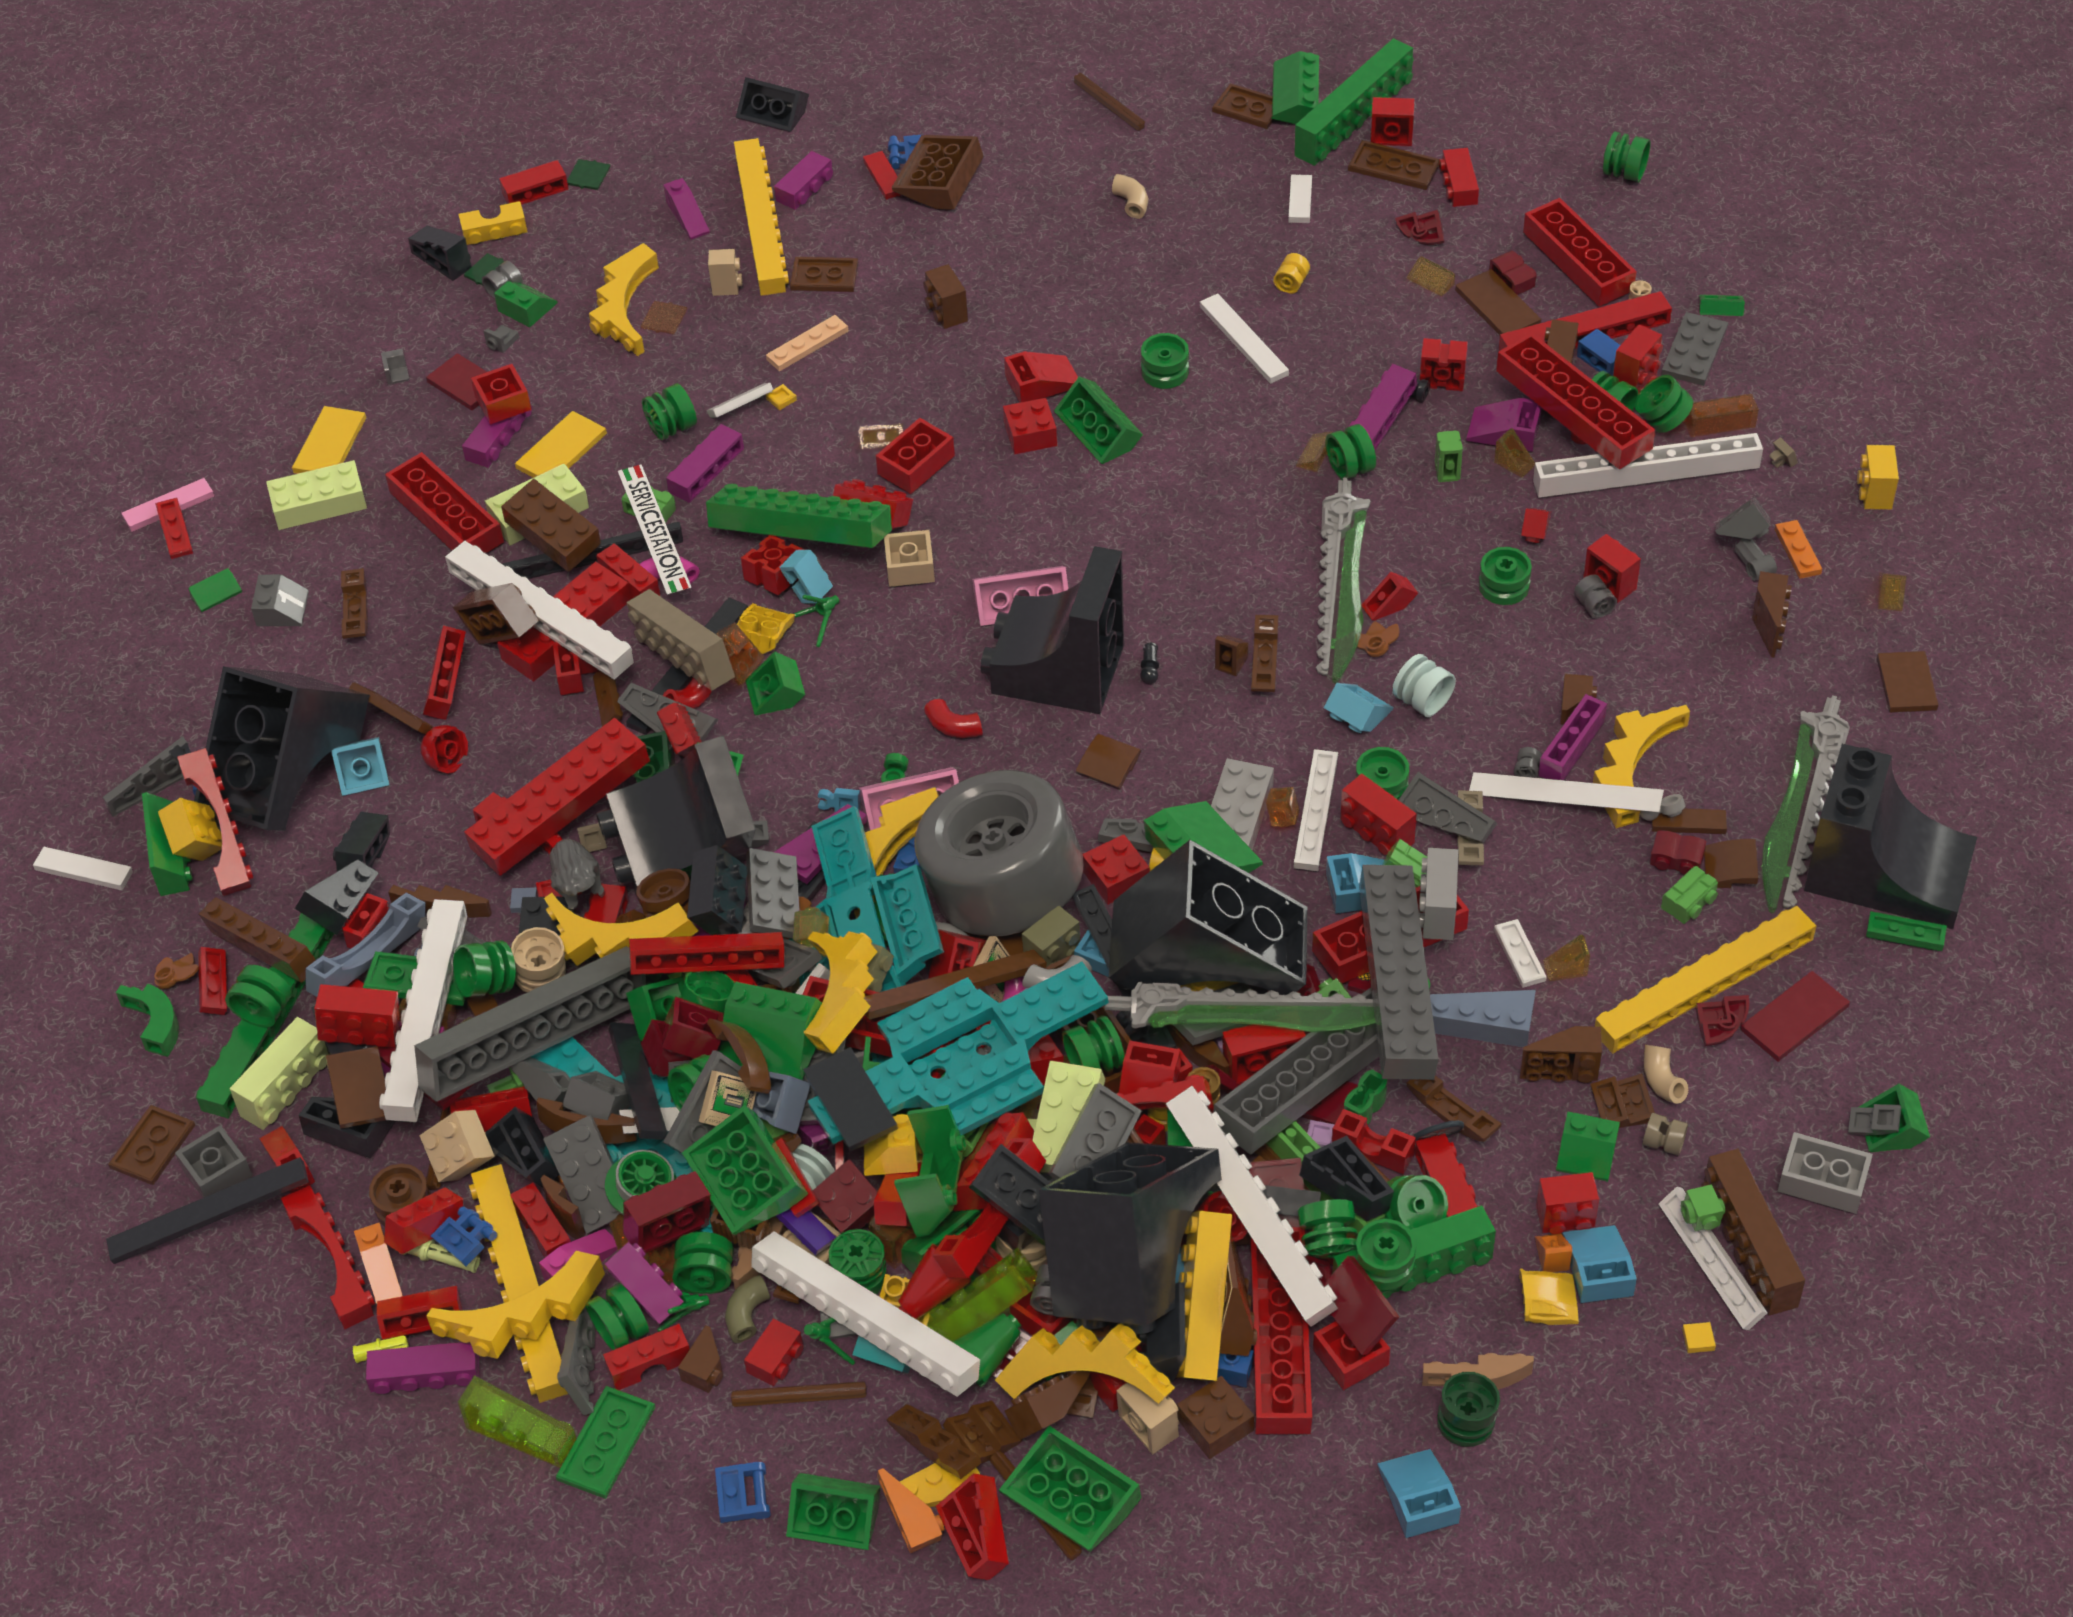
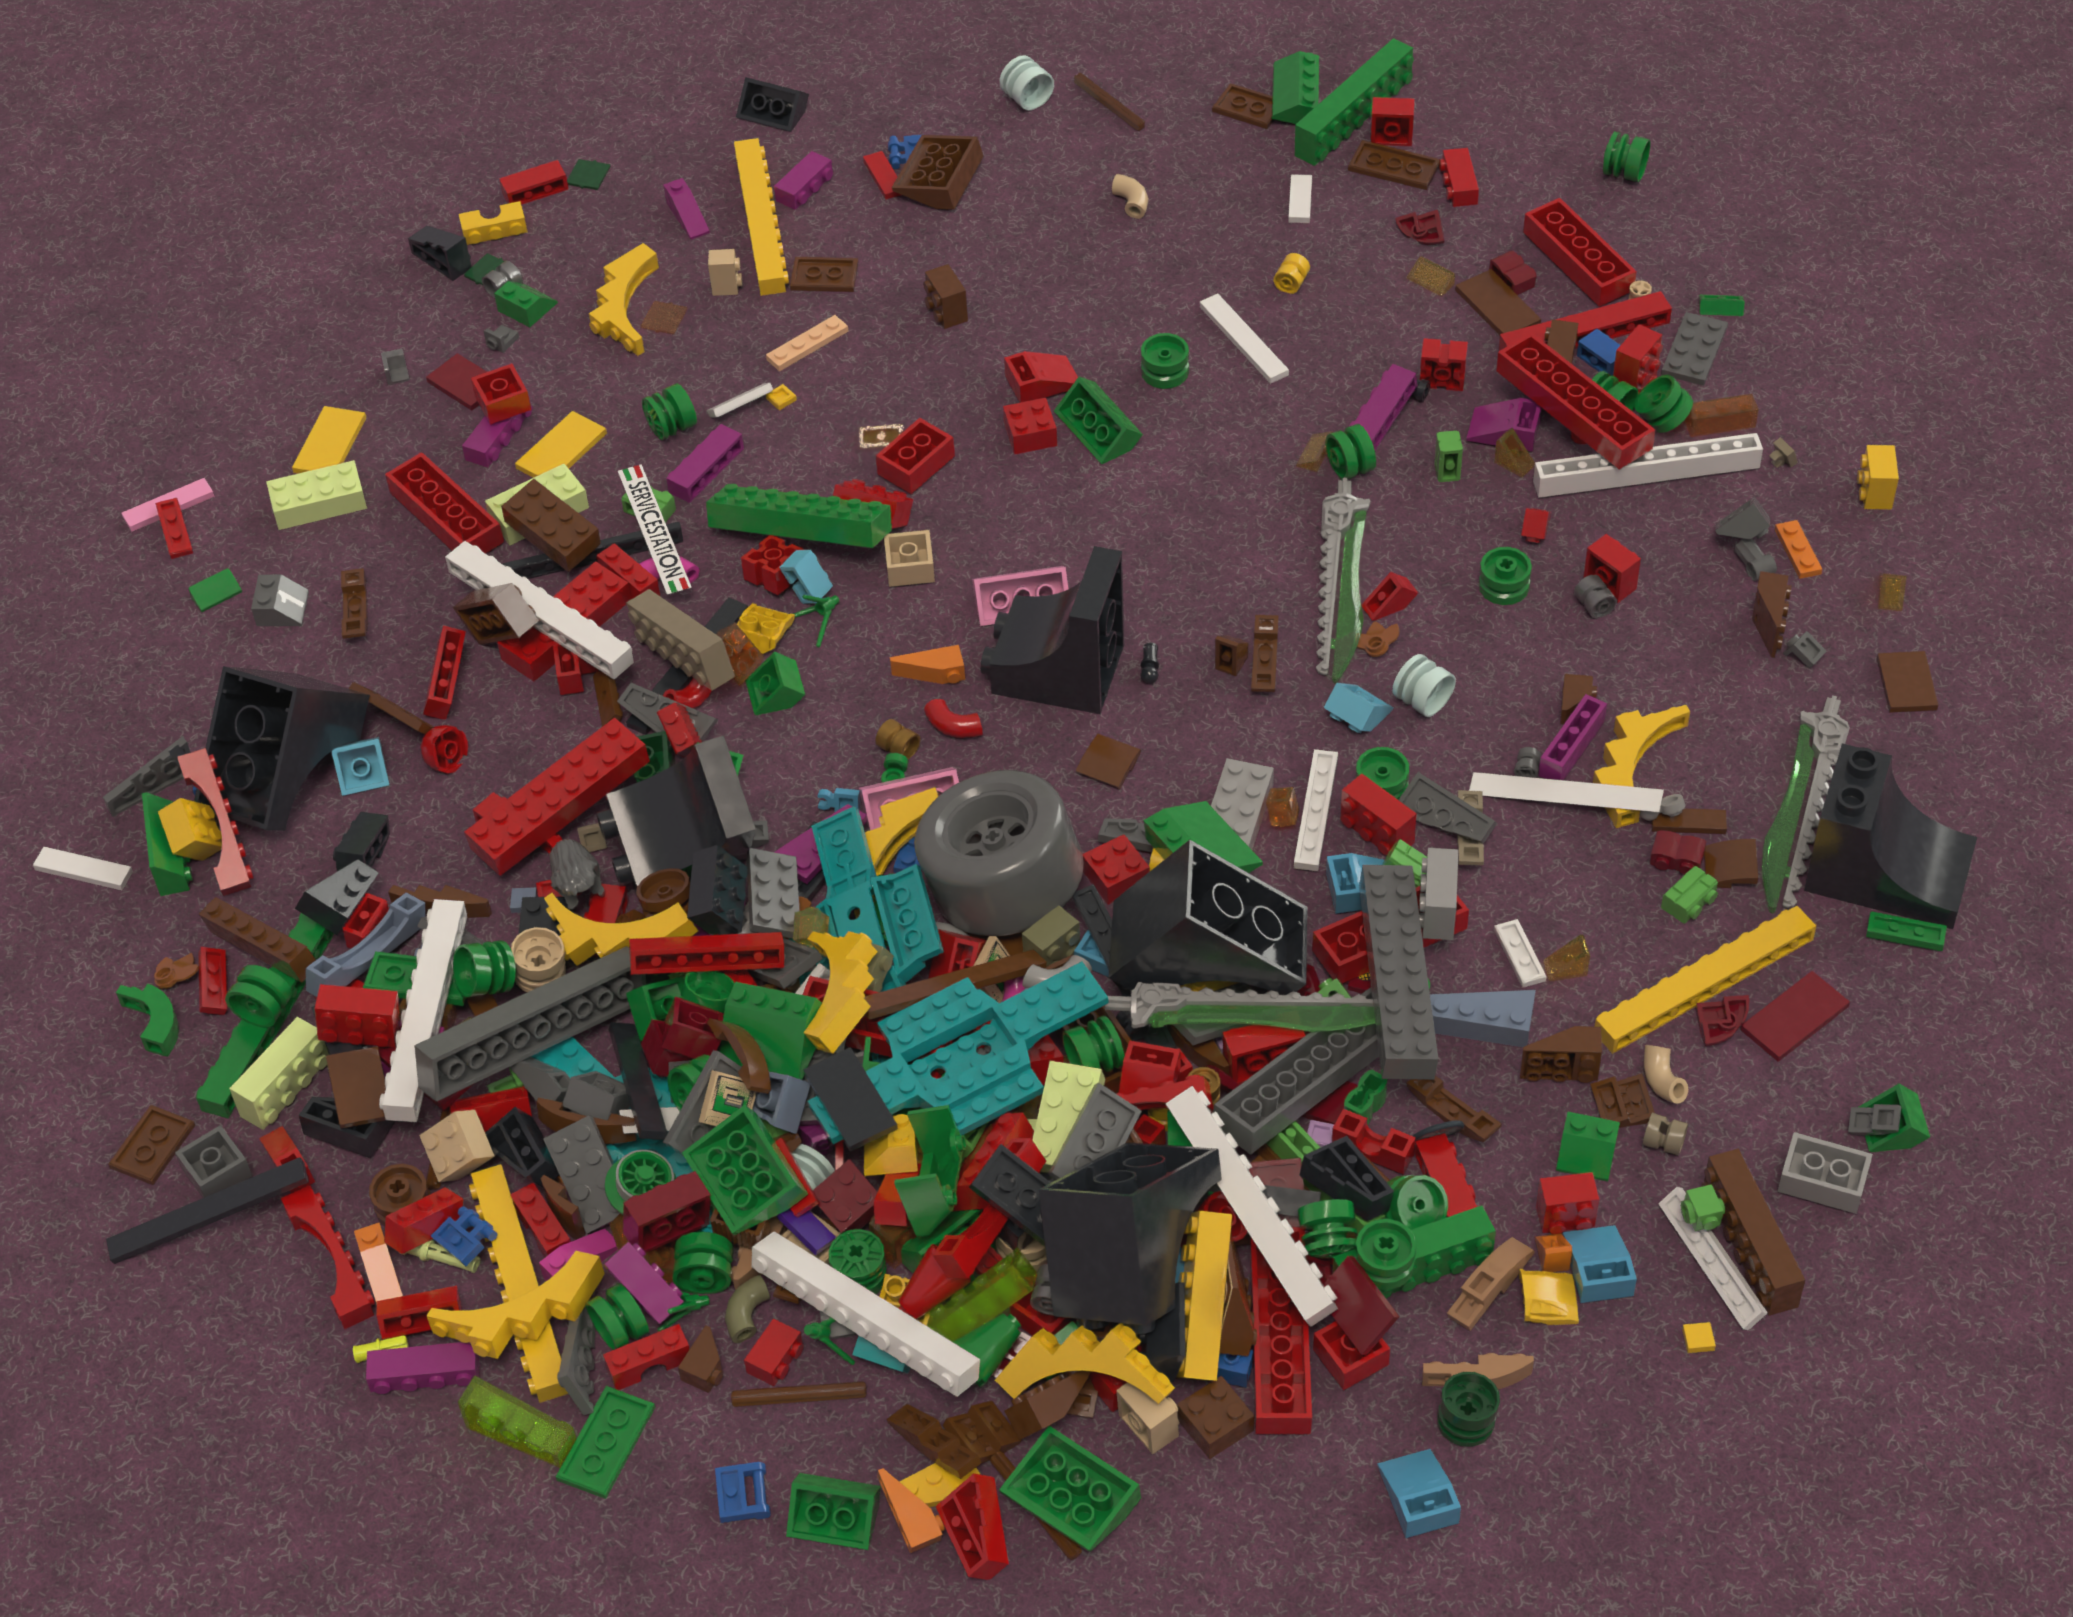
none -> pearl gold wheel [875,719,921,760]
none -> orange slope [890,645,965,684]
none -> light aqua wheel [1000,55,1054,111]
none -> medium nougat slope [1447,1237,1535,1331]
none -> dark grey bracket [1783,631,1826,668]

